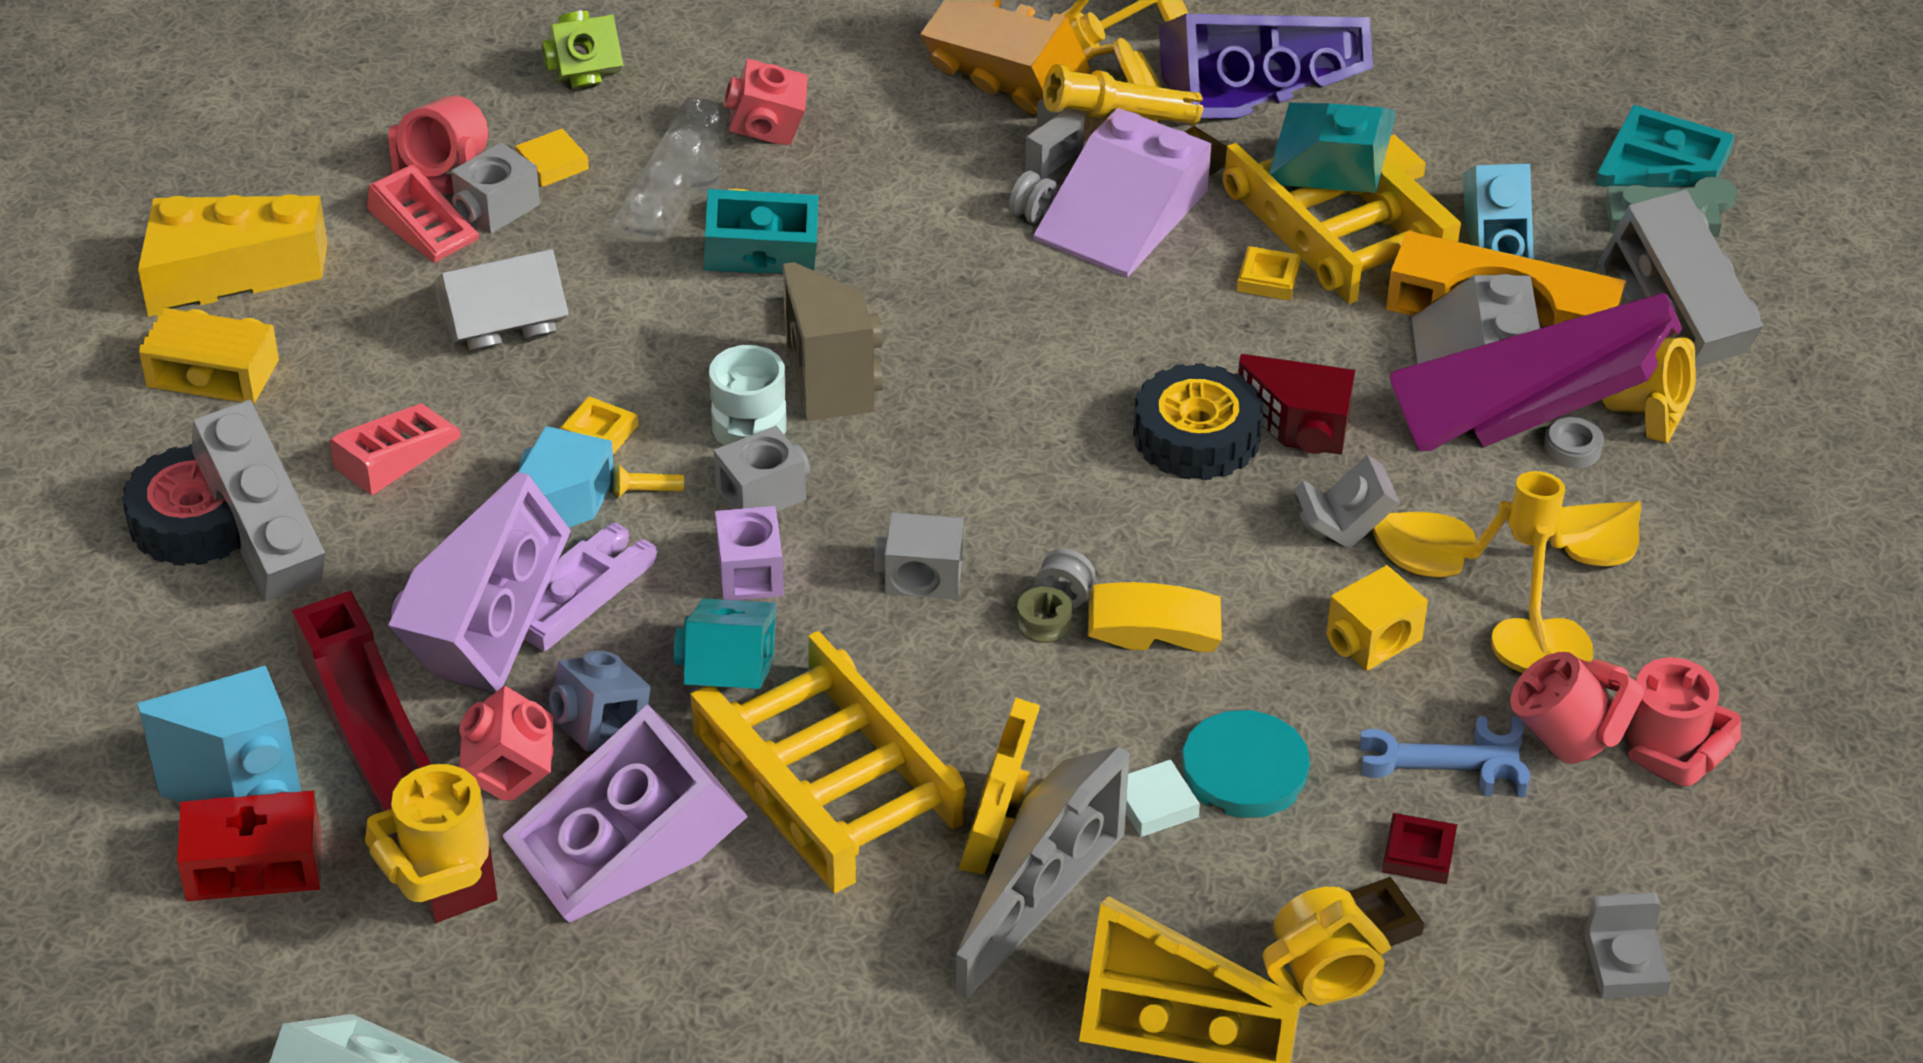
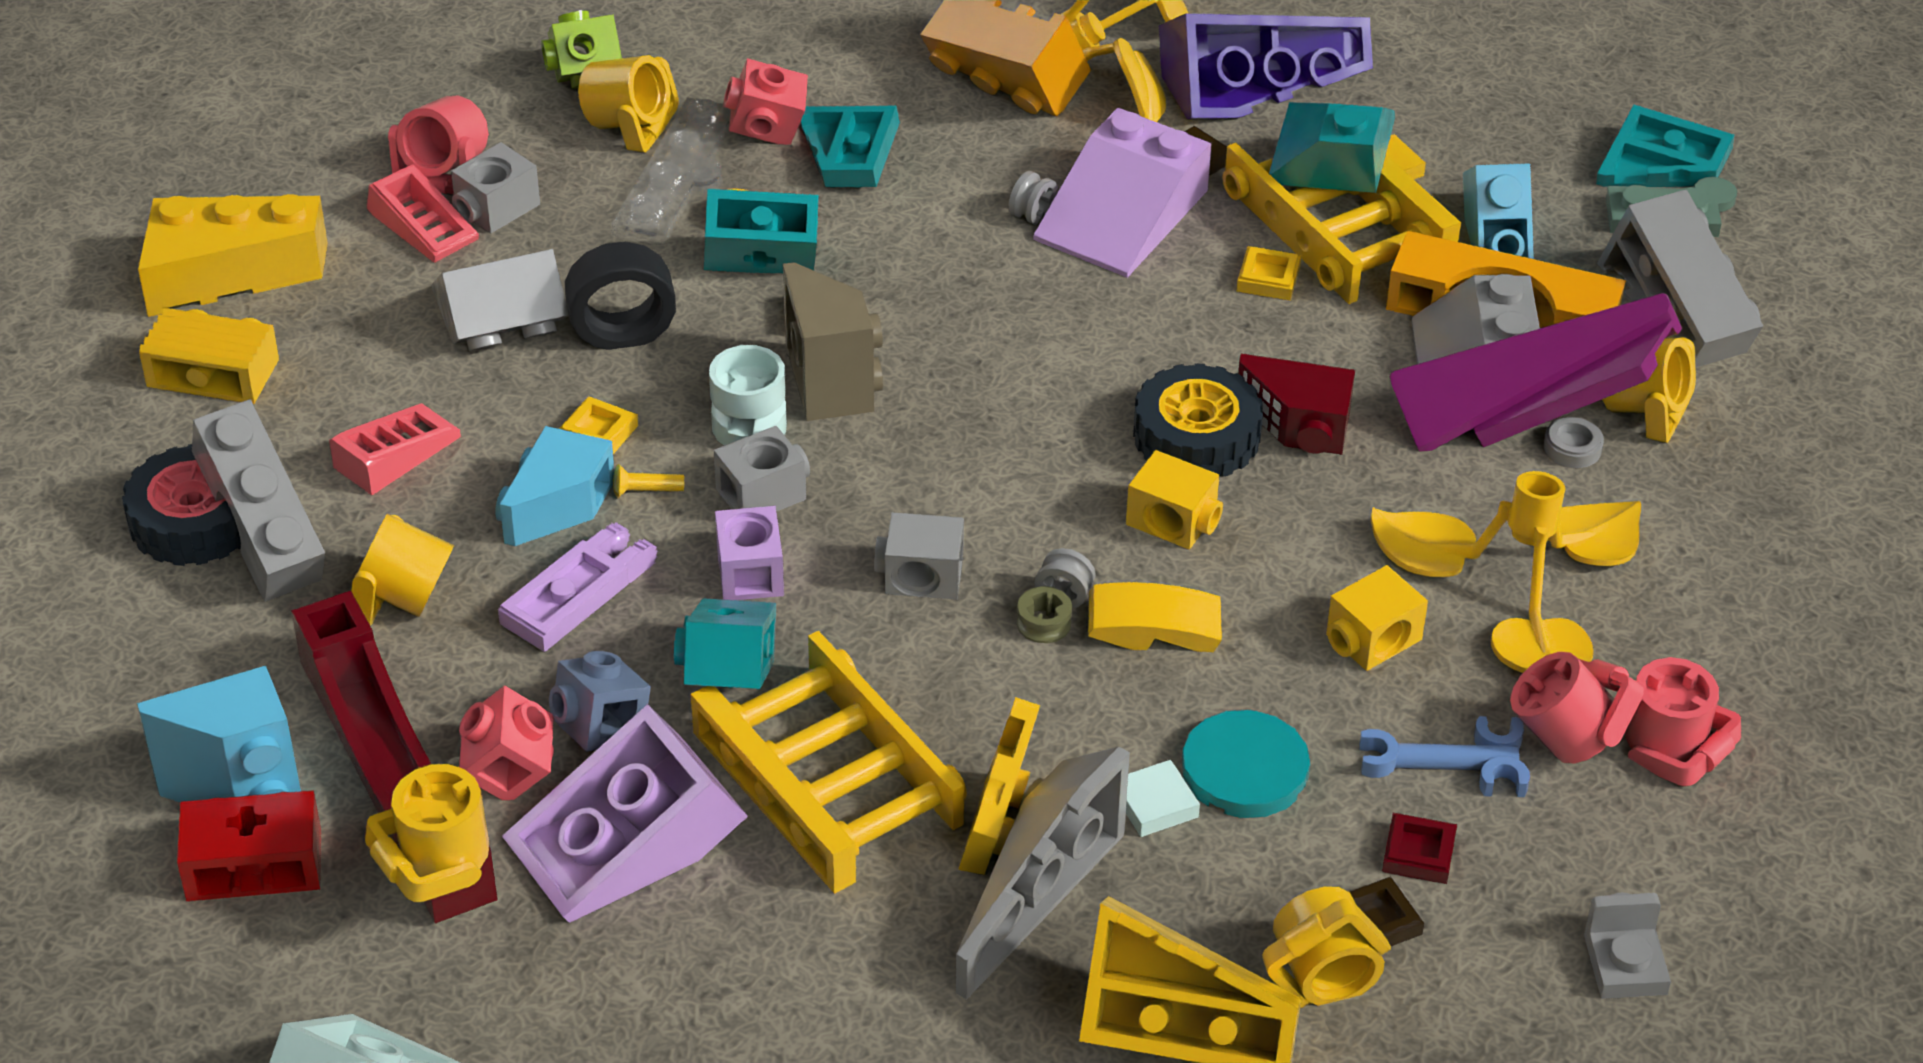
lavender slope [388,472,571,693] -> none
yellow tile [515,128,589,187] -> none
light grey bracket [1025,99,1084,180] -> none
yellow pin [1043,64,1203,126] -> none
light grey bracket [1295,455,1400,547] -> none
none -> yellow piece [351,514,454,626]
none -> black tyre [565,241,676,350]
none -> yellow piece [578,55,679,153]
none -> teal wing [800,105,900,188]
none -> yellow brick [1126,450,1223,550]

